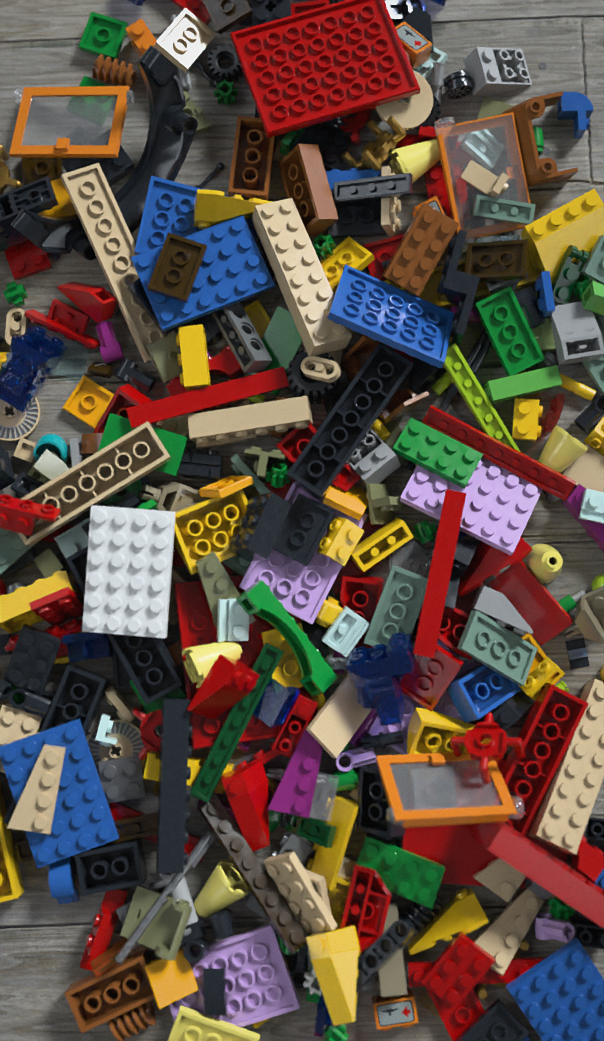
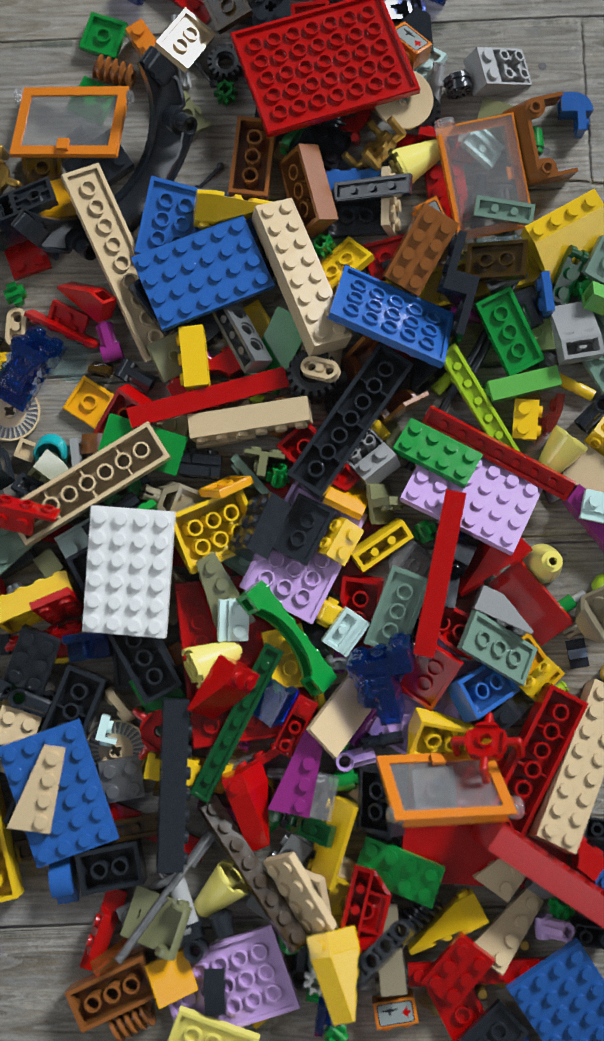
dark brown plate [148,232,207,303] -> none
tan bracket [460,160,510,198] -> none

